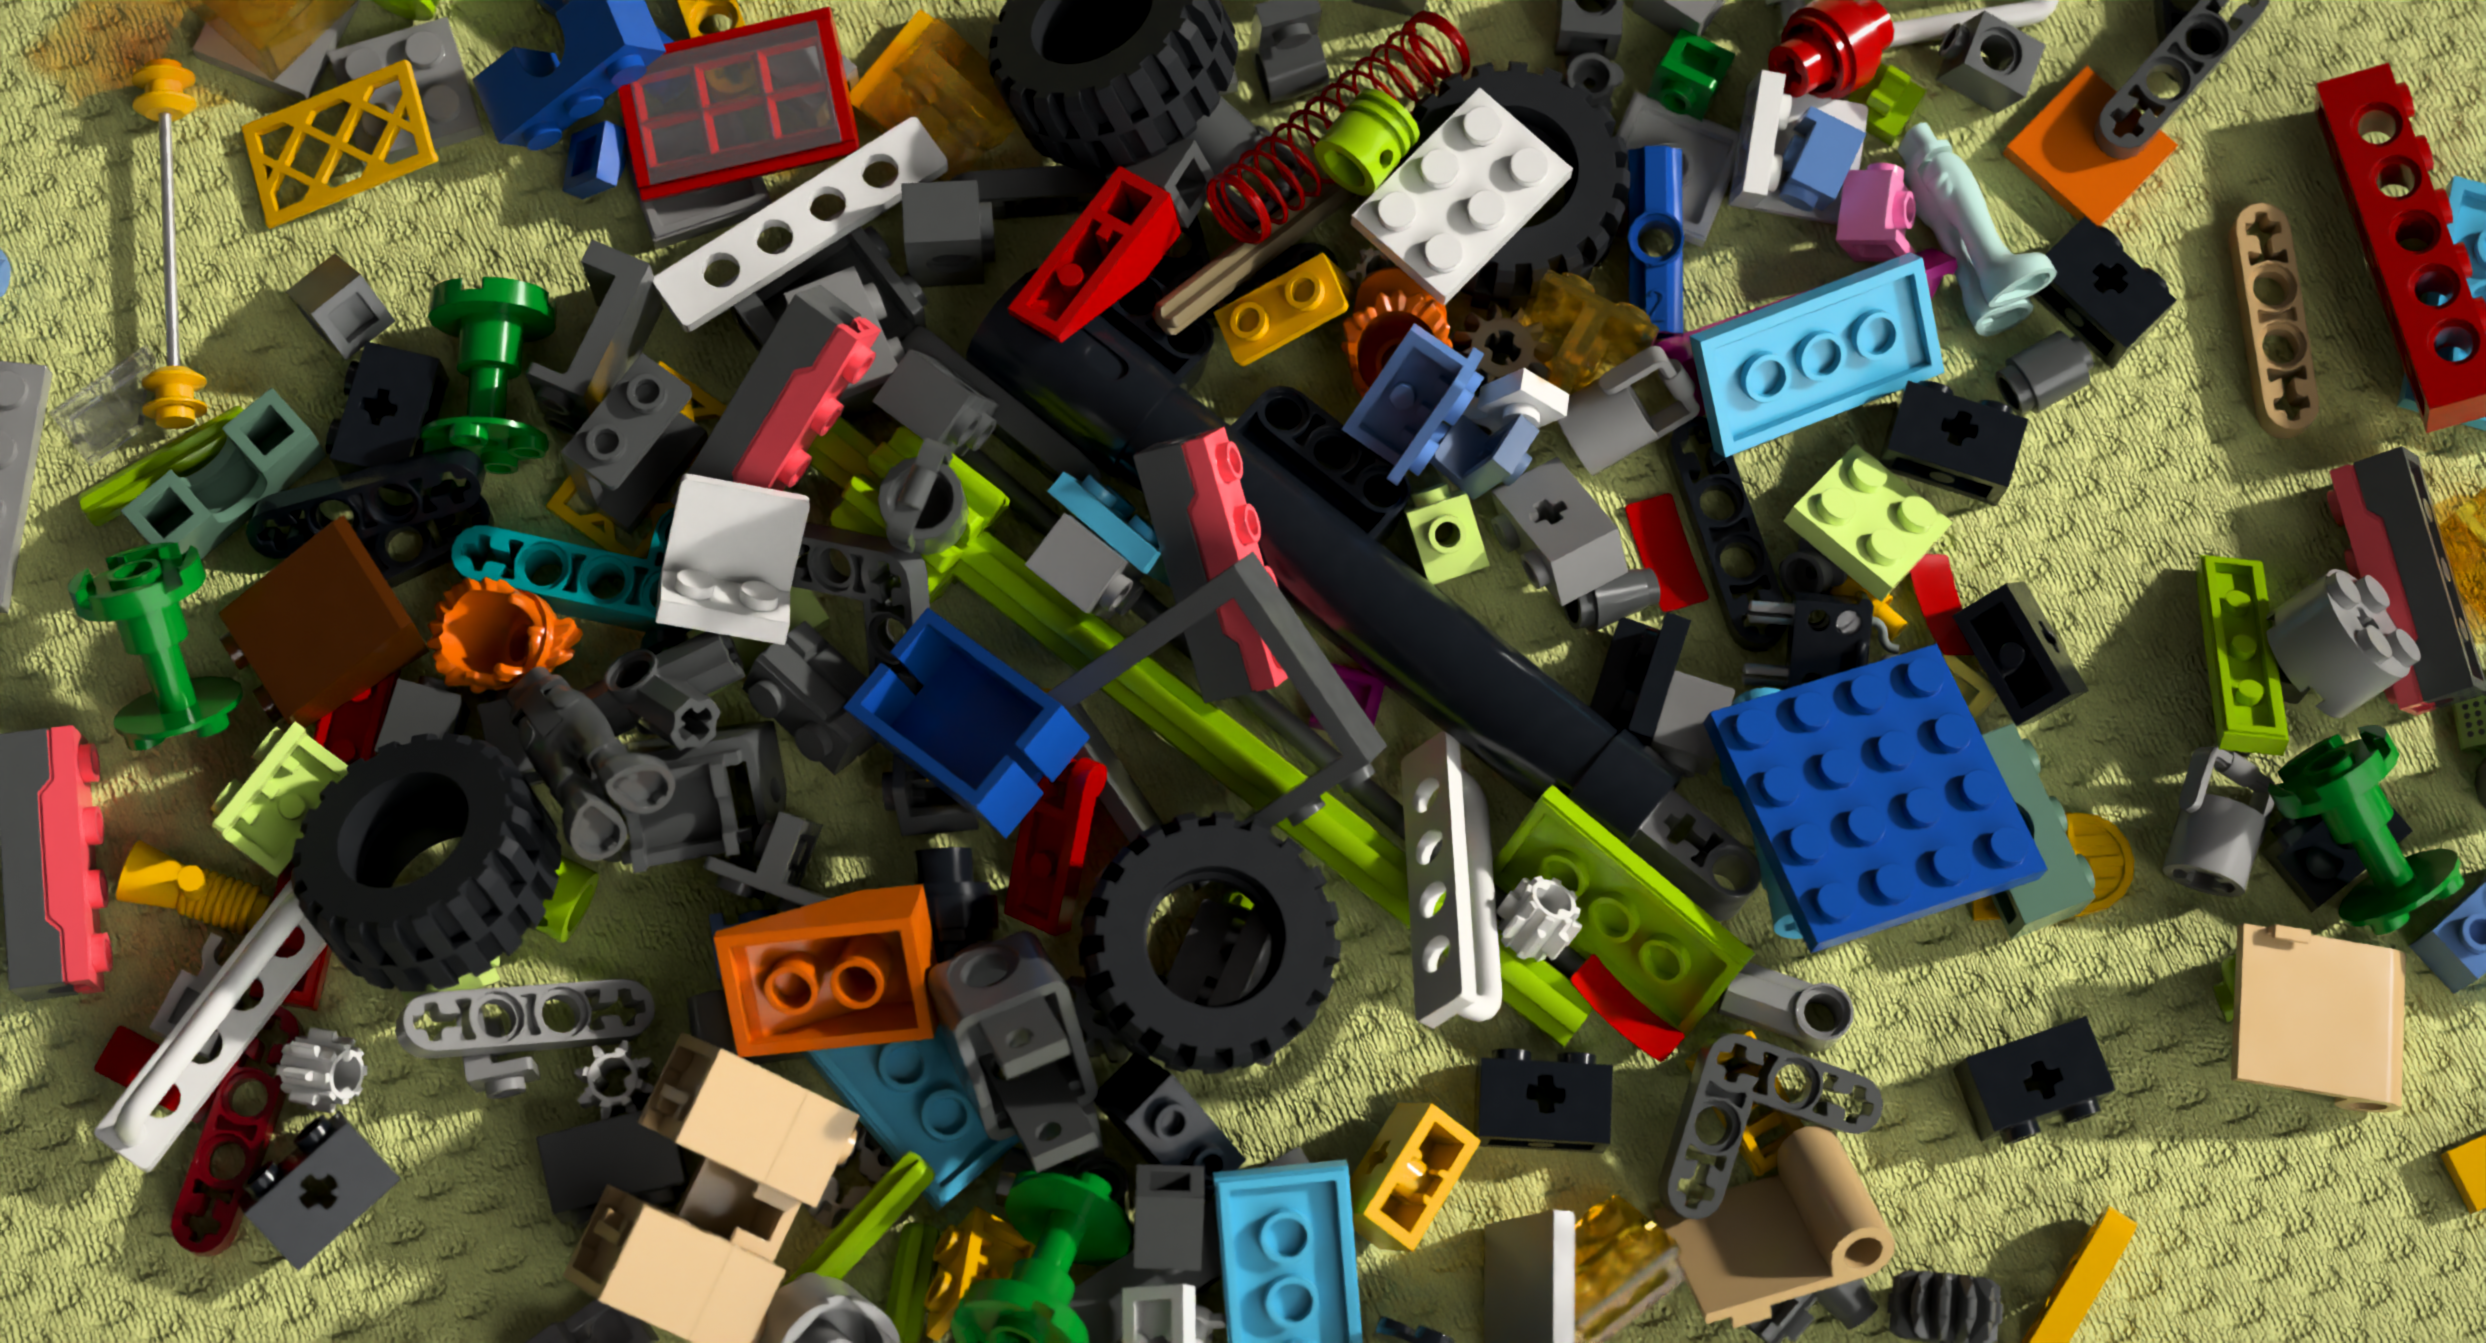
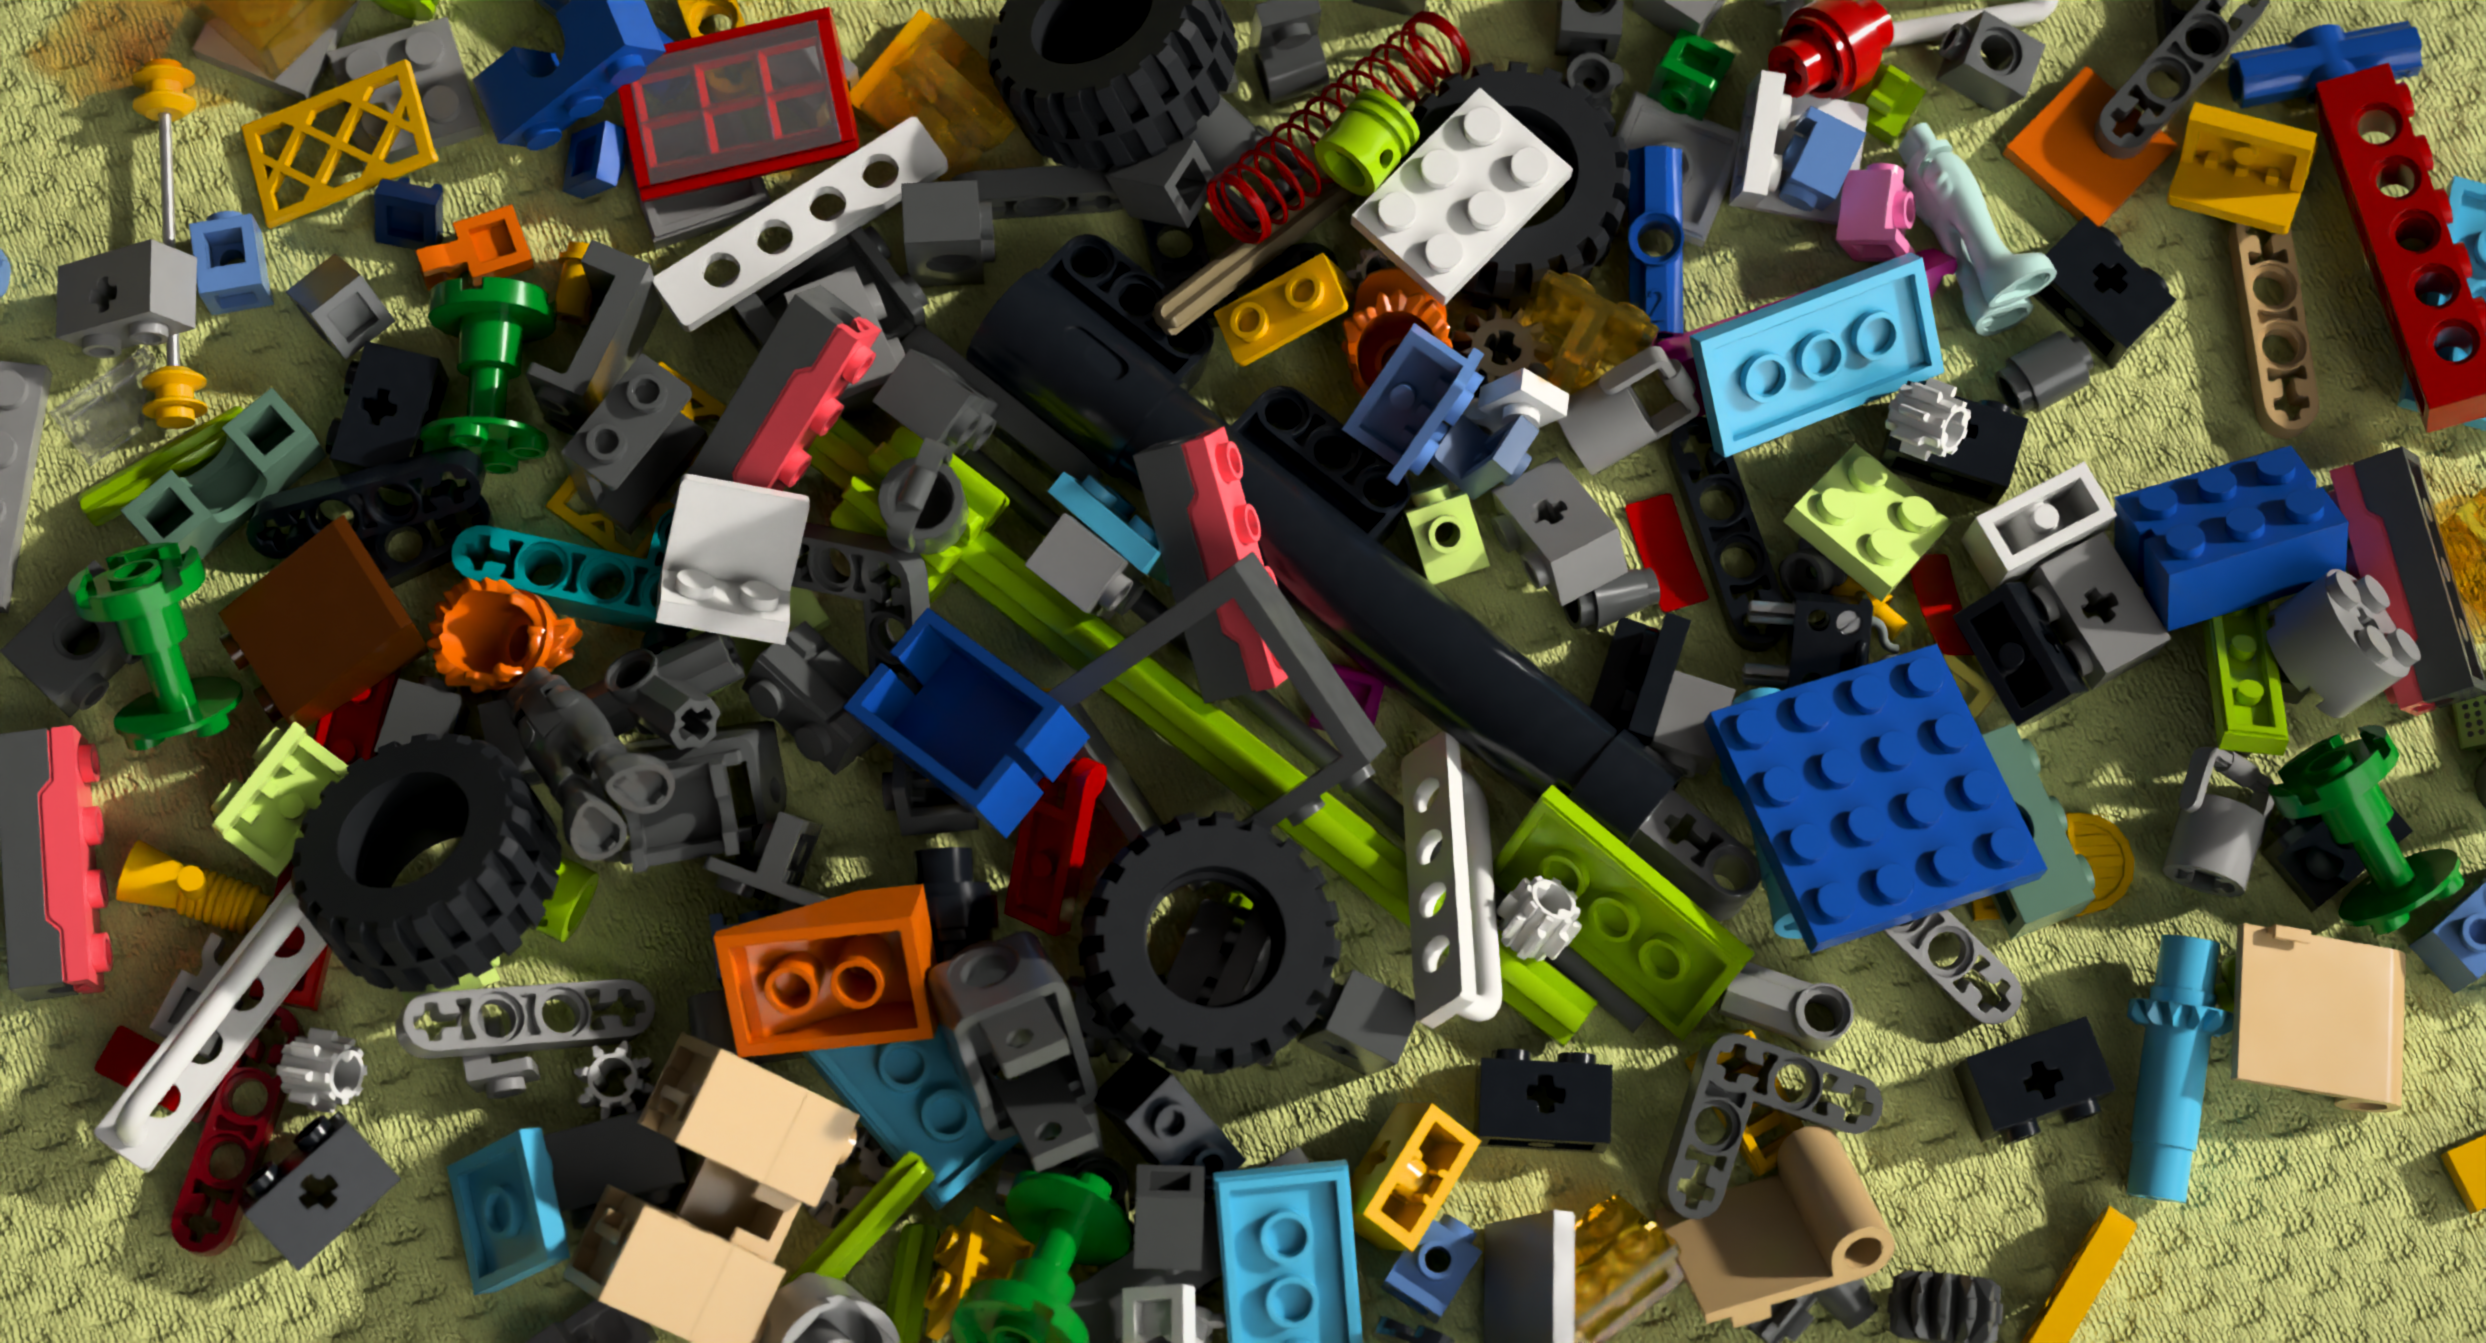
red slope [1007,166,1182,343] -> none
red sticker [1571,954,1685,1062] -> none
none -> dark grey brick [0,560,141,718]
none -> light grey brick [56,239,197,358]
none -> medium blue brick [189,211,274,316]
none -> dark blue tile [374,177,443,250]
none -> orange plate [415,204,534,291]
none -> medium azure plate [447,1127,570,1295]
none -> yellow pin [555,241,594,325]
none -> dark grey brick [1298,969,1417,1076]
none -> medium blue brick [1381,1214,1483,1324]
none -> light grey beam [1882,910,2022,1025]
none -> white gear [1885,378,1971,461]
none -> white brick [1961,461,2117,591]
none -> light grey brick [2026,531,2171,690]
none -> blue piece [2114,445,2349,632]
none -> medium azure gear [2126,935,2234,1203]
none -> yellow bracket [2166,102,2318,235]
none -> blue piece [2227,21,2423,109]

